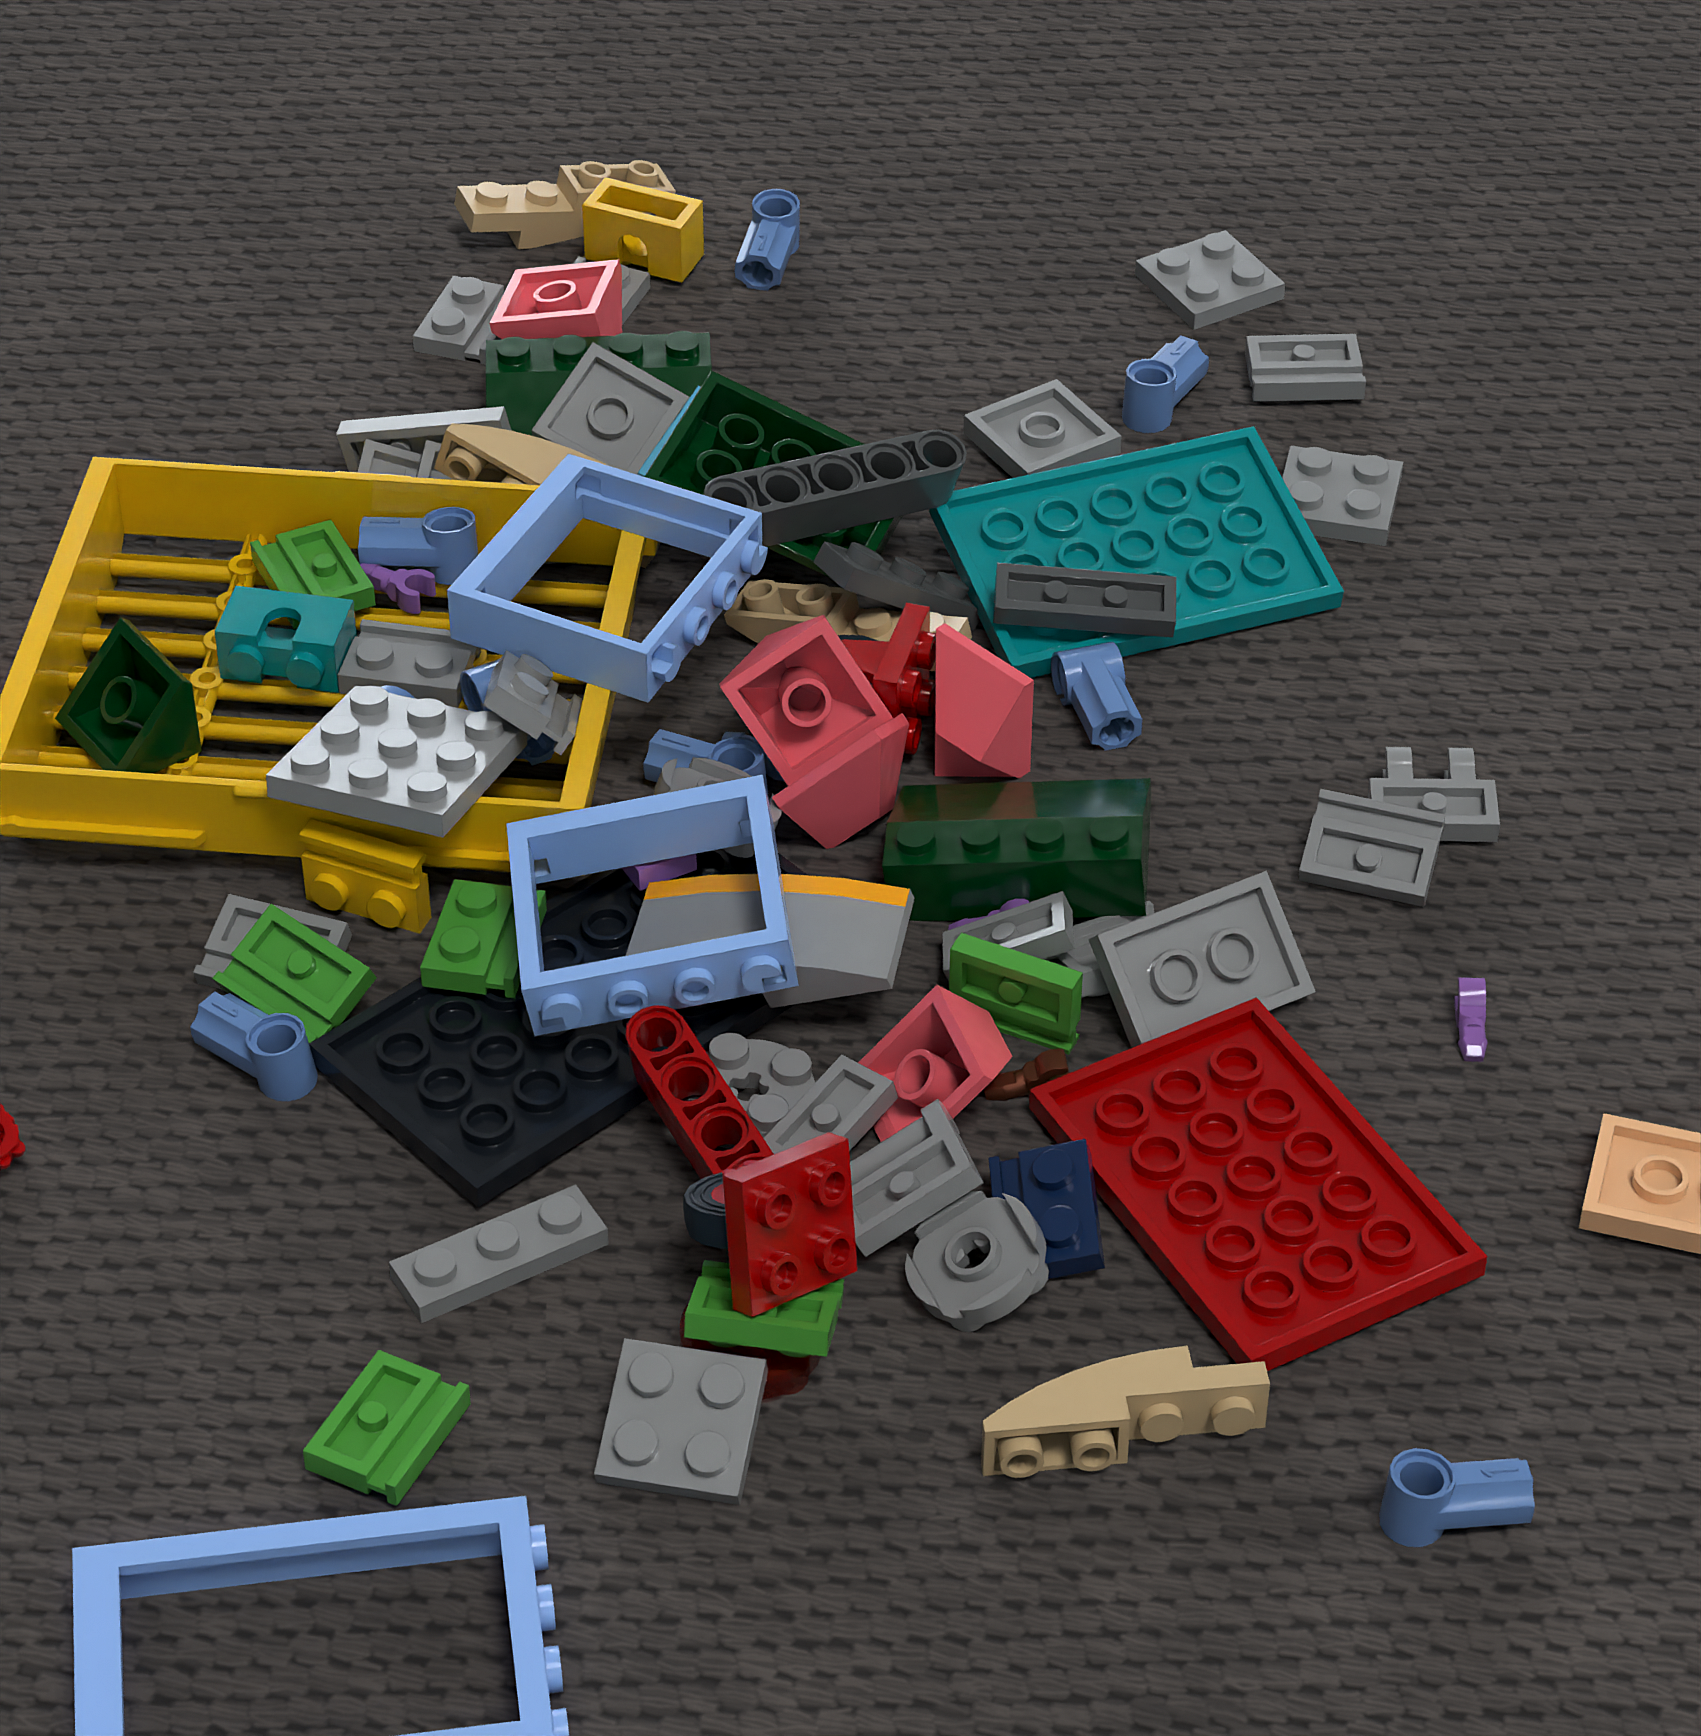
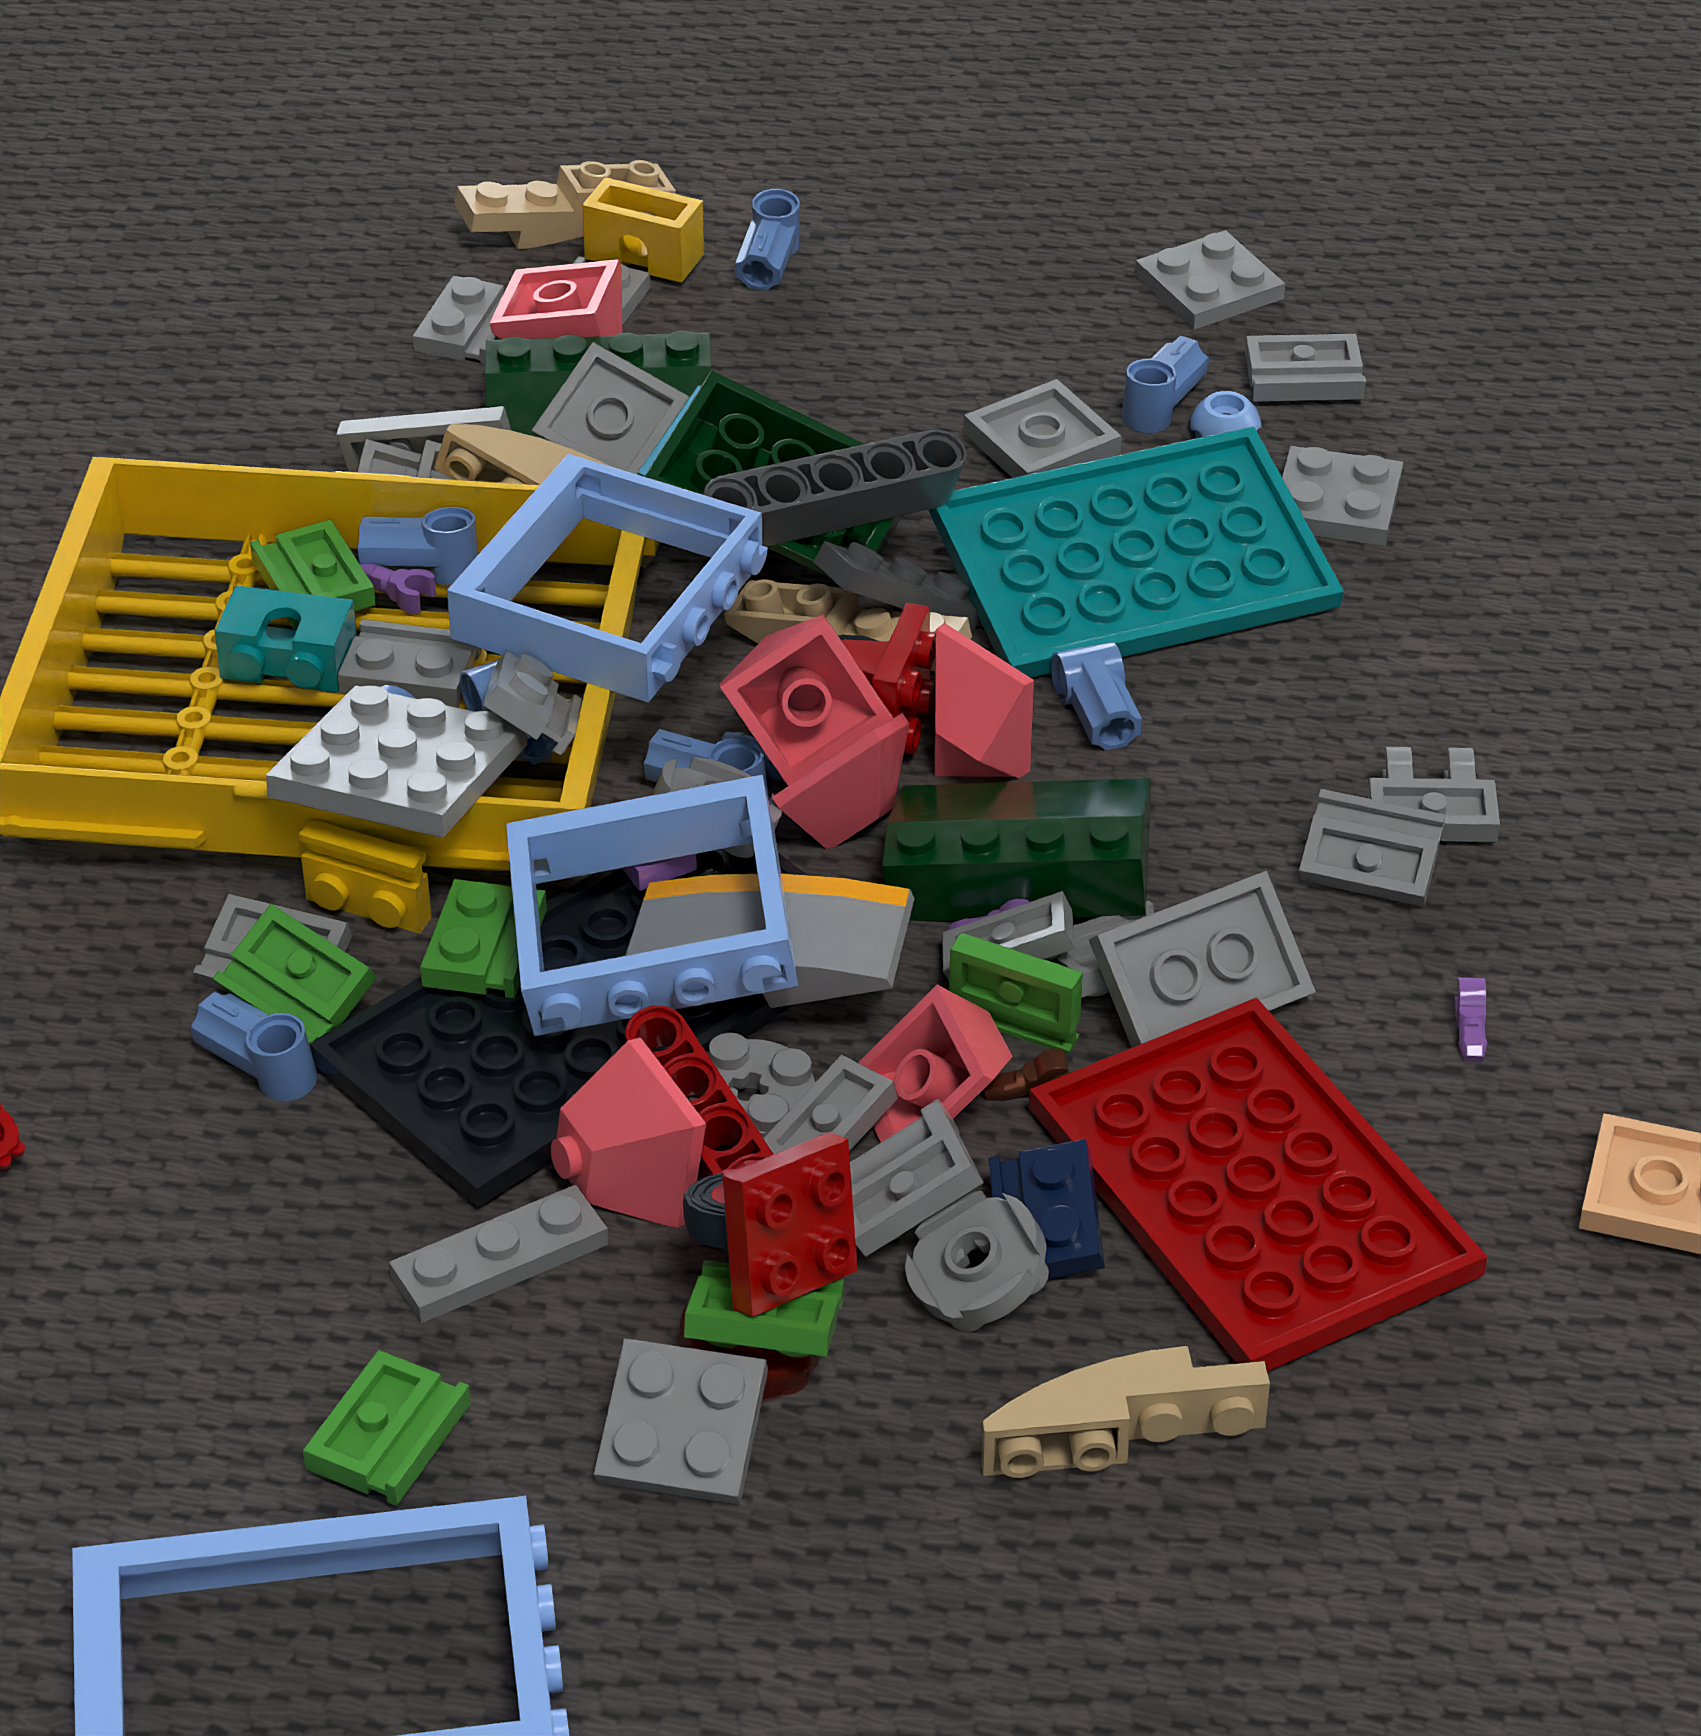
dark green slope [55,617,202,773] -> none
dark grey plate [993,562,1176,637] -> none
medium blue piece [1379,1448,1535,1547] -> none
none -> coral slope [551,1037,706,1228]
none -> light blue plate [1190,391,1261,438]

